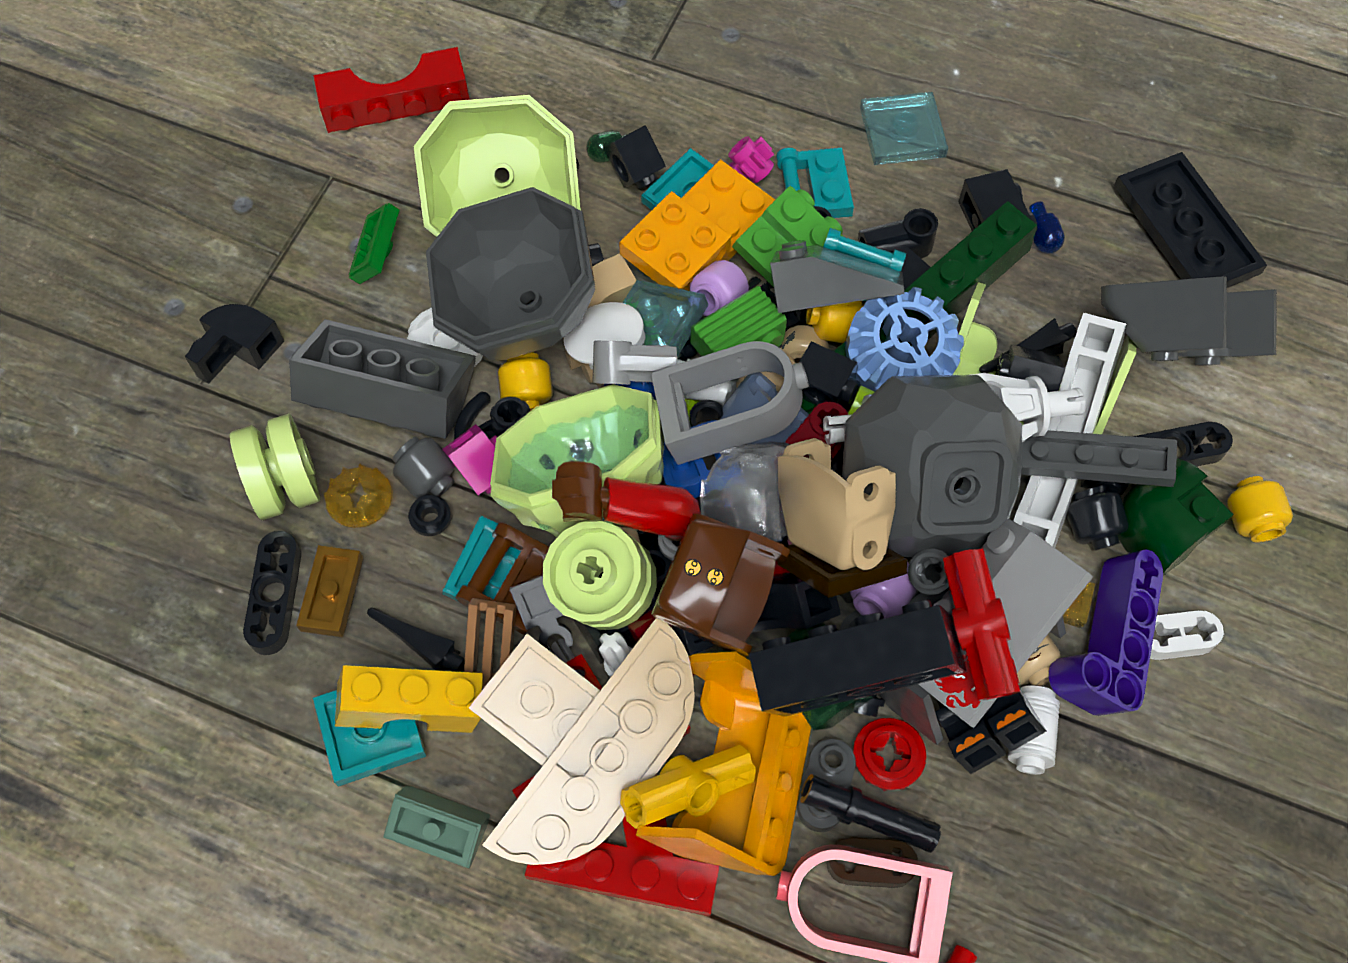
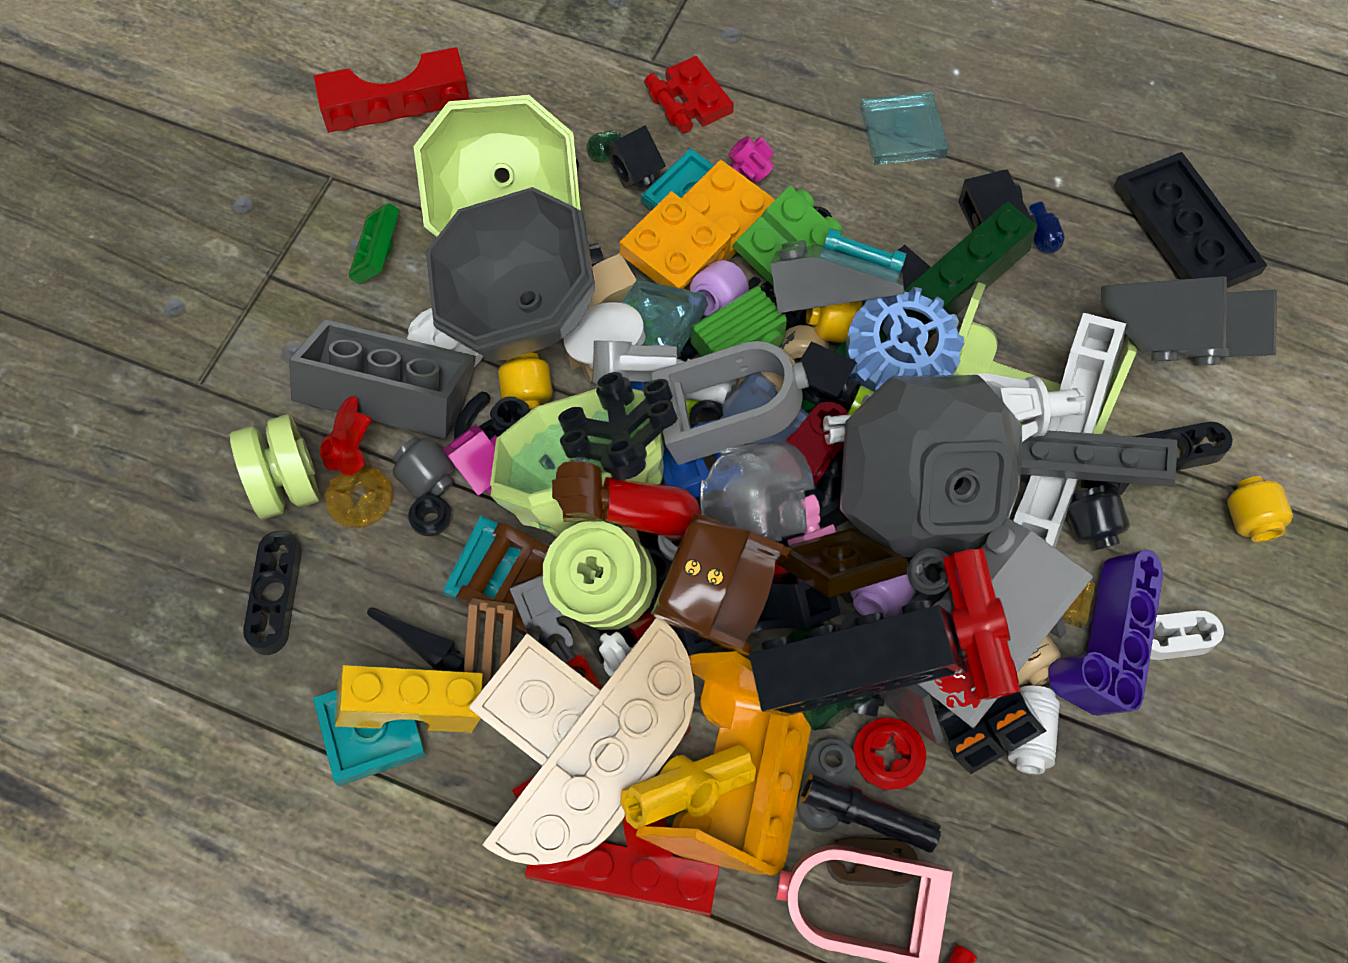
black brick [184,304,284,384] -> none
pearl gold plate [296,545,363,637] -> none
sand green slope [383,786,490,868] -> none
teal plate [776,147,854,218] -> none
tan piece [778,438,896,570] -> none
black piece [858,208,938,259] -> none
black piece [979,318,1077,373] -> none
black brick [995,344,1065,392] -> none
dark green brick [1118,459,1234,576] -> none
none -> red plate [320,396,371,476]
none -> black plant [558,372,678,480]
none -> red plate [644,56,734,133]

